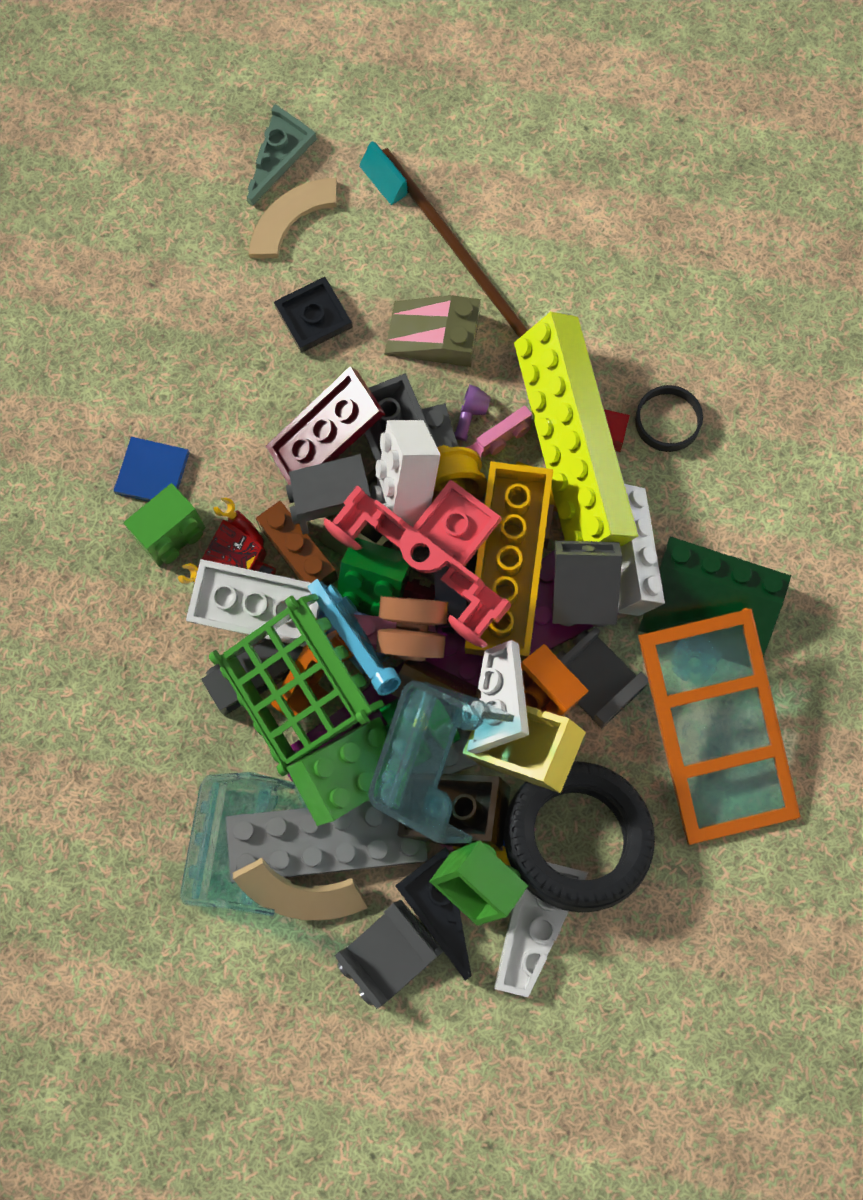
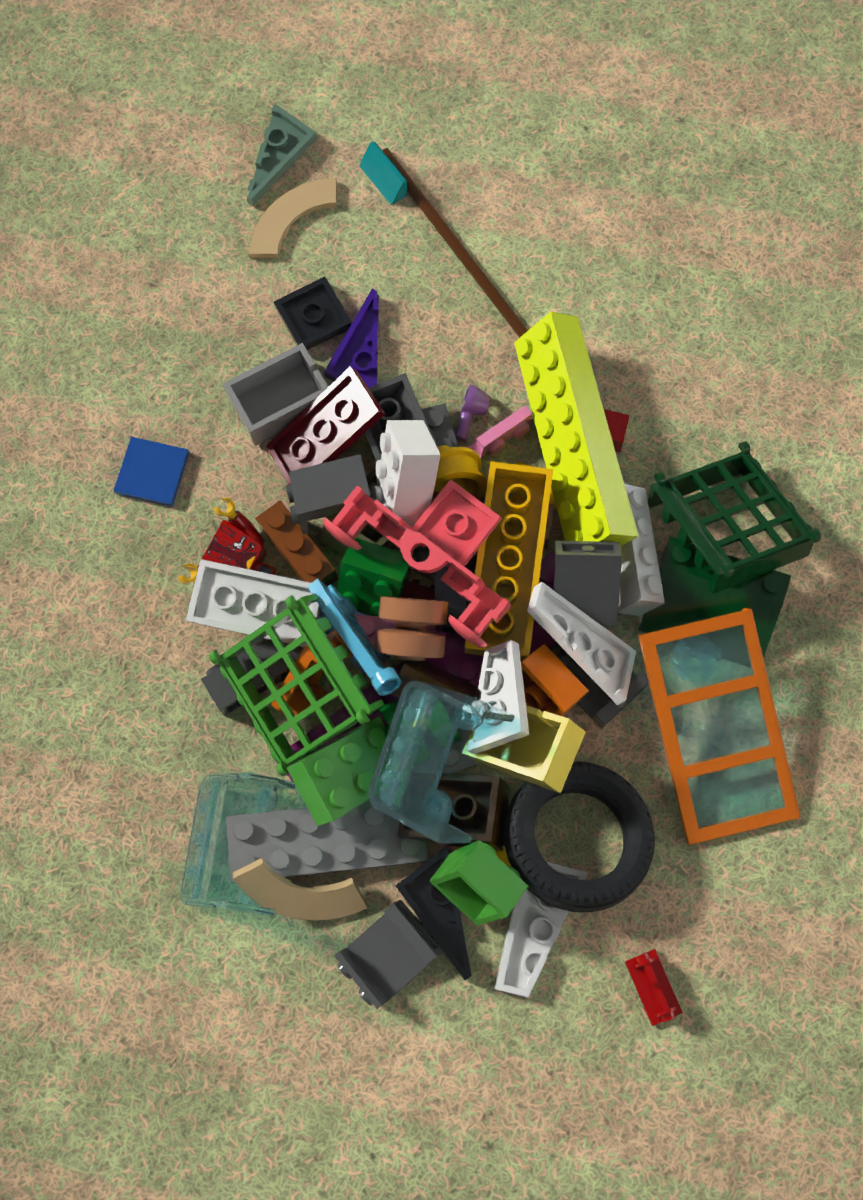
bright green piece [123,483,206,567] -> none
olive slope [384,295,481,367] -> none
black tyre [635,385,703,452] -> none
none -> light grey piece [223,343,328,446]
none -> dark purple wing [324,289,379,388]
none -> white wing [527,582,636,705]
none -> red hinge [624,949,683,1026]
none -> dark green window [648,441,821,594]

